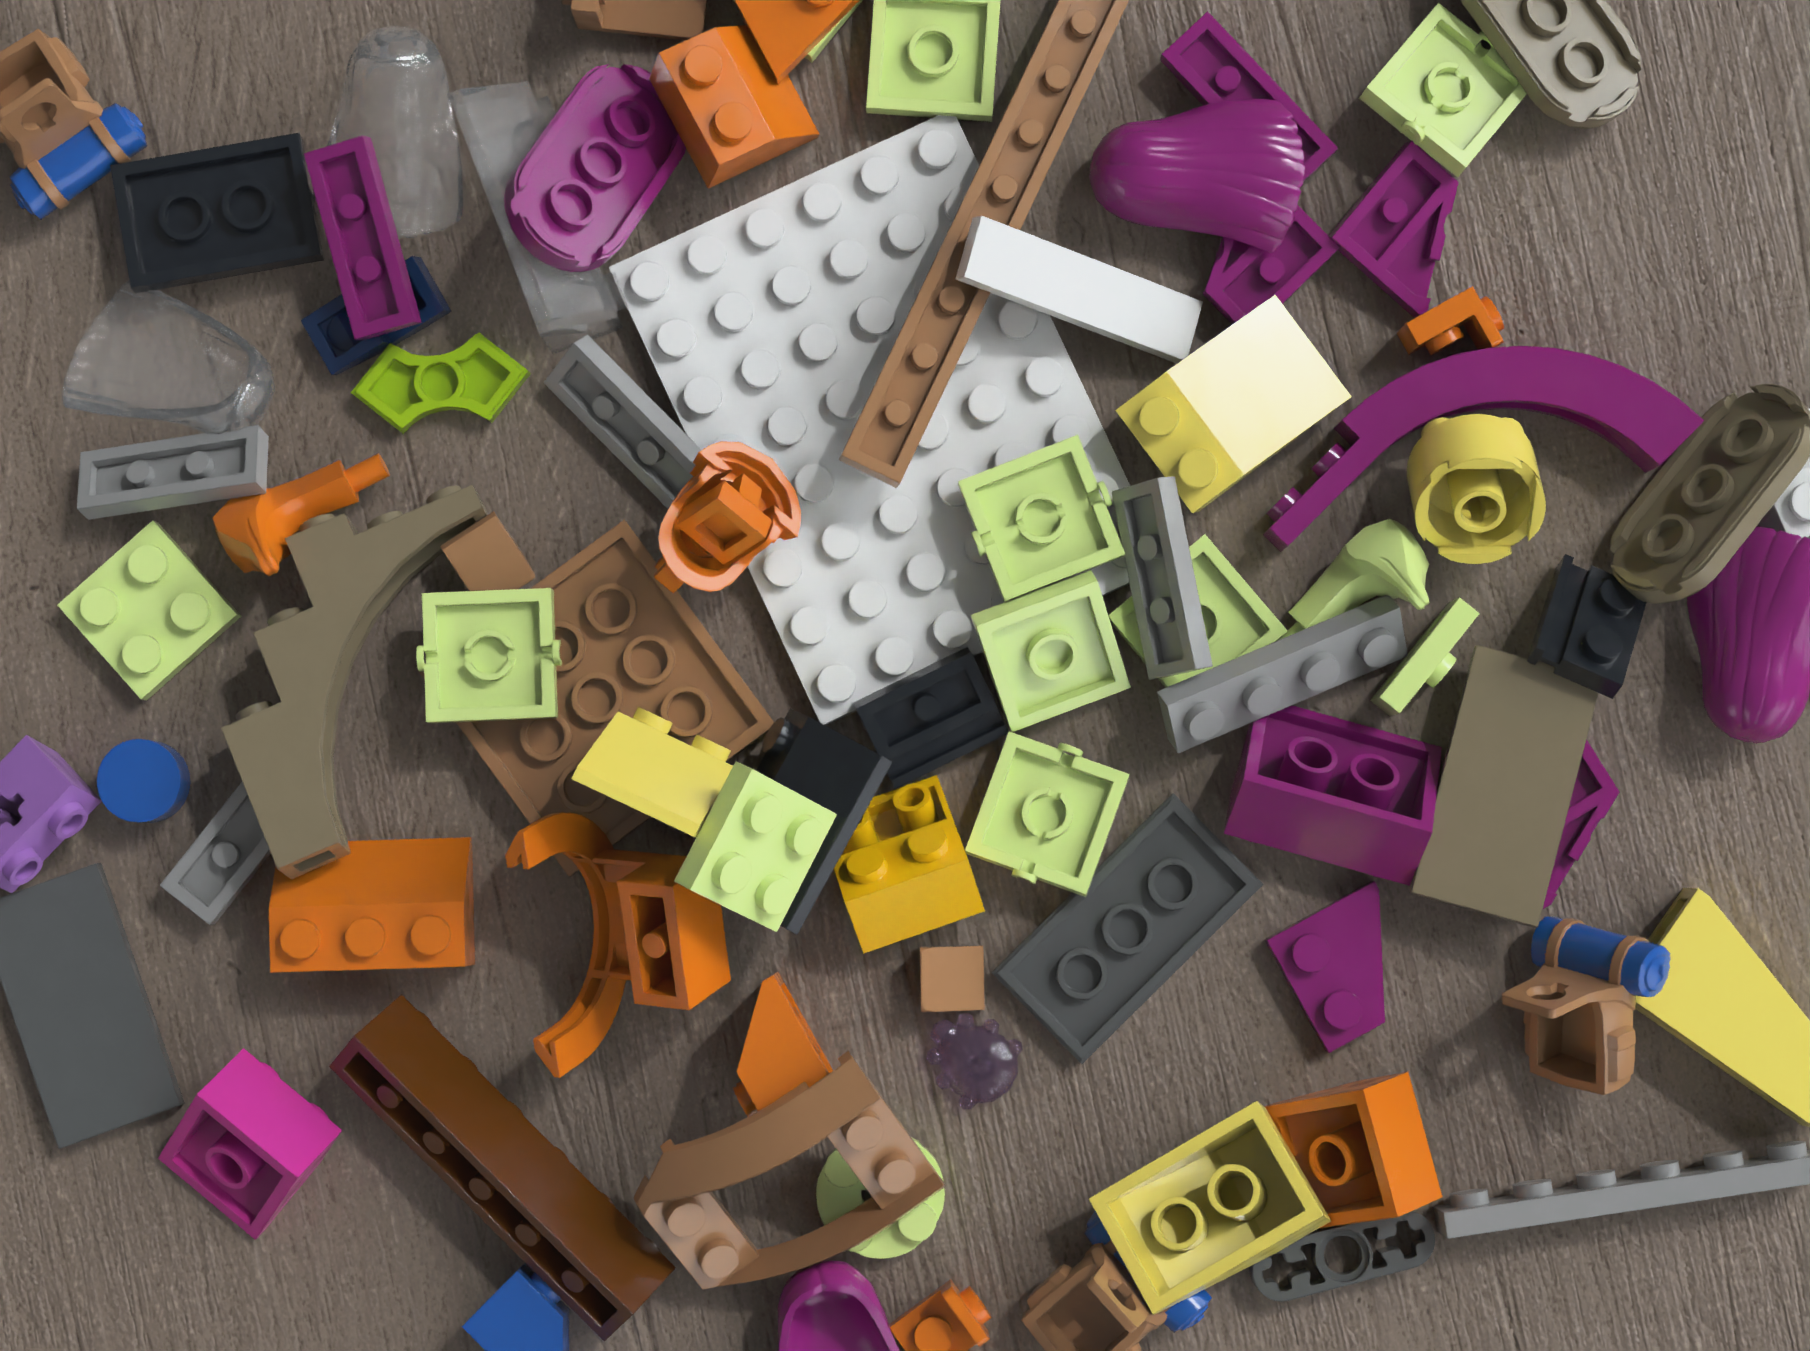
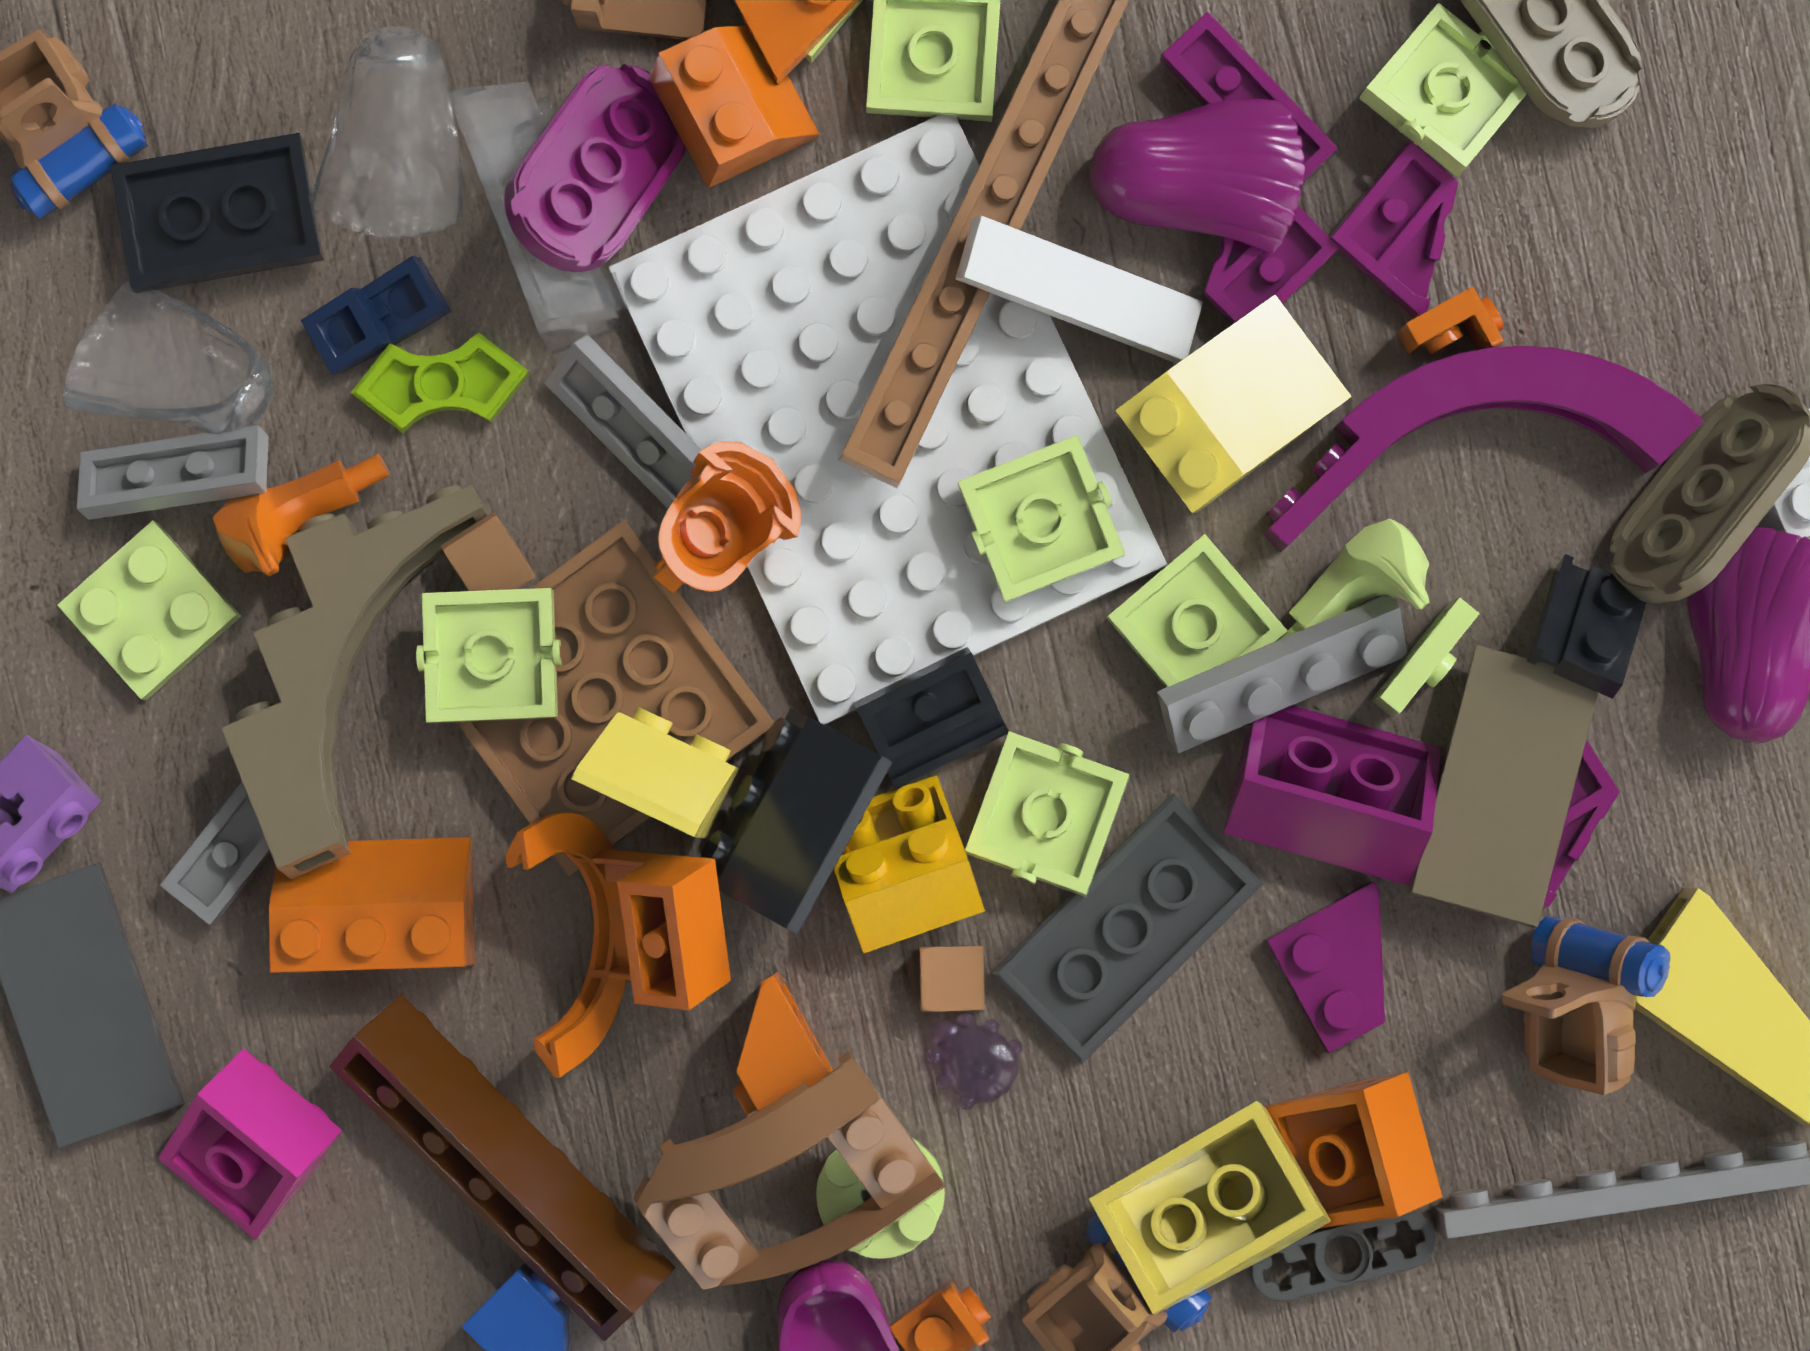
blue piece [97,739,191,823] -> none
magenta plate [304,135,422,341] -> none
yellowish green plate [674,761,837,932] -> none
orange tile [676,473,772,565] -> none
yellowish green plate [971,570,1131,732] -> none
light grey plate [1112,476,1213,680] -> none
light yellow brick [1407,414,1546,564] -> none

